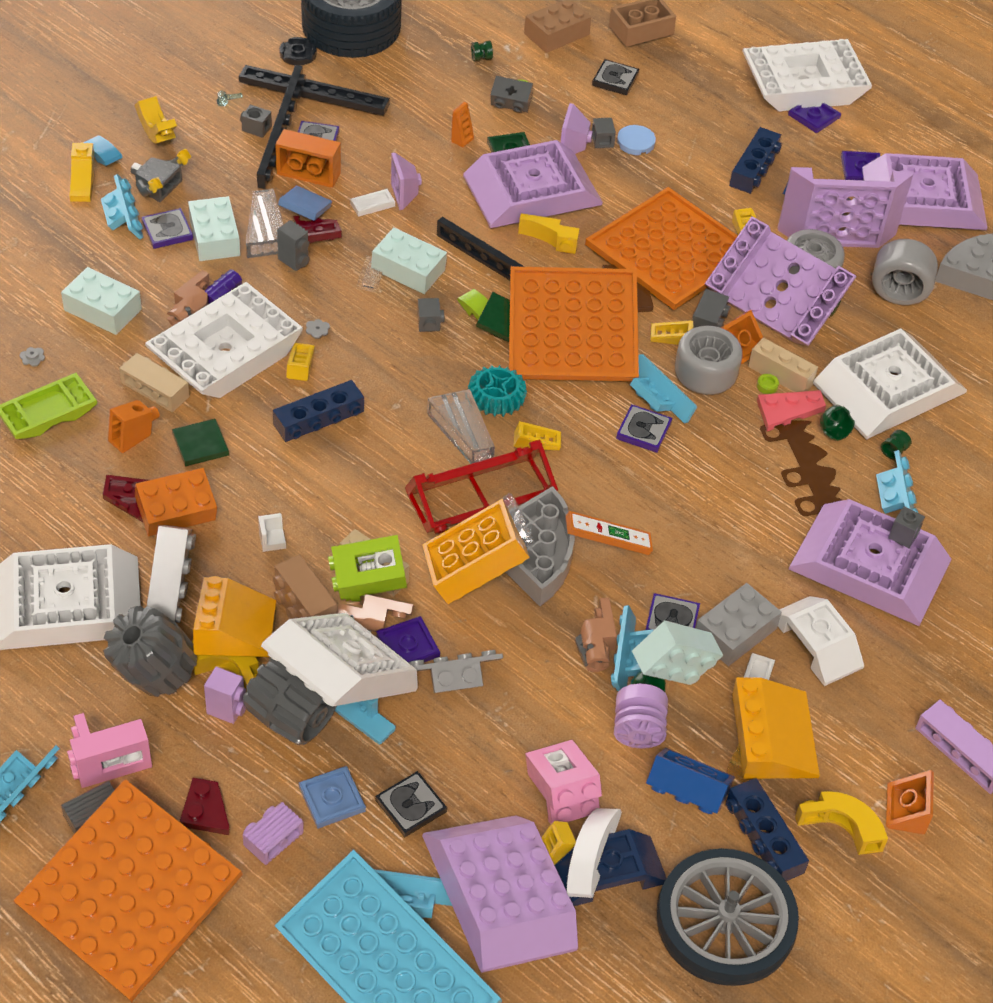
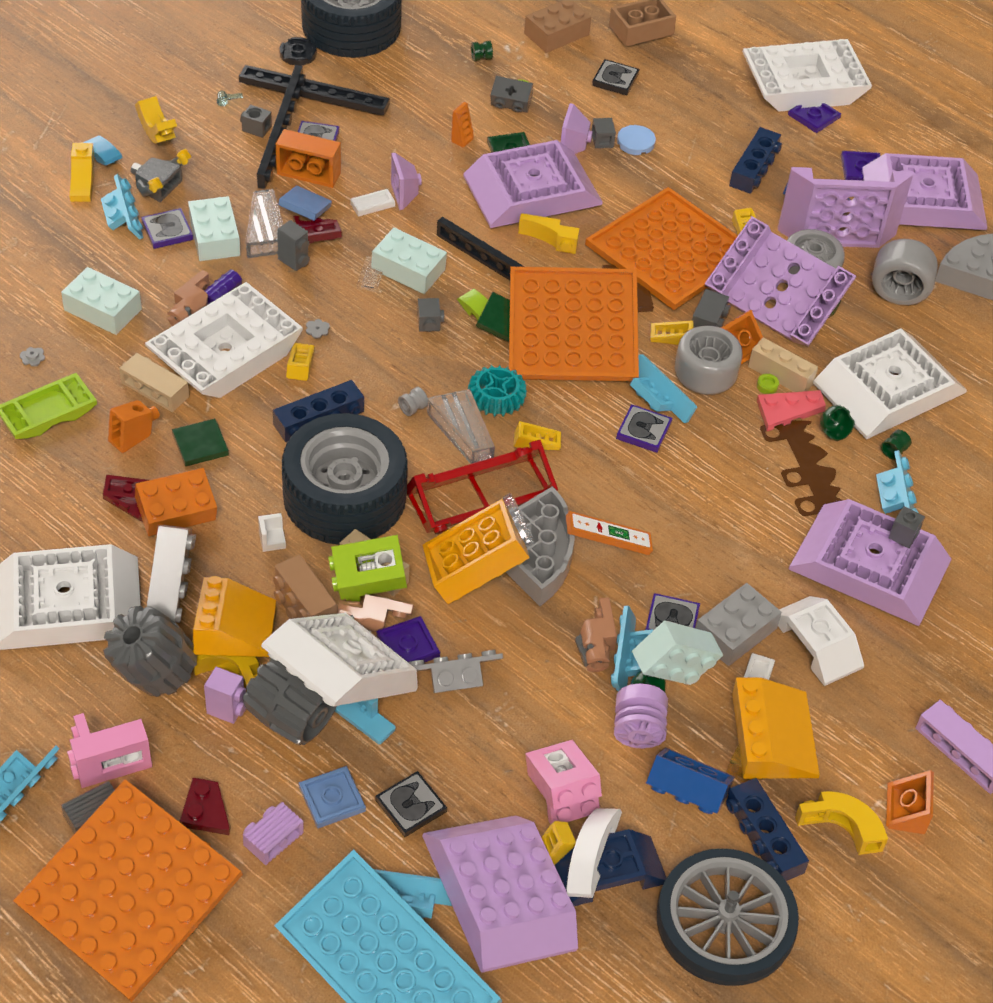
none -> black wheel [282,413,408,545]
none -> light grey wheel [398,387,429,416]

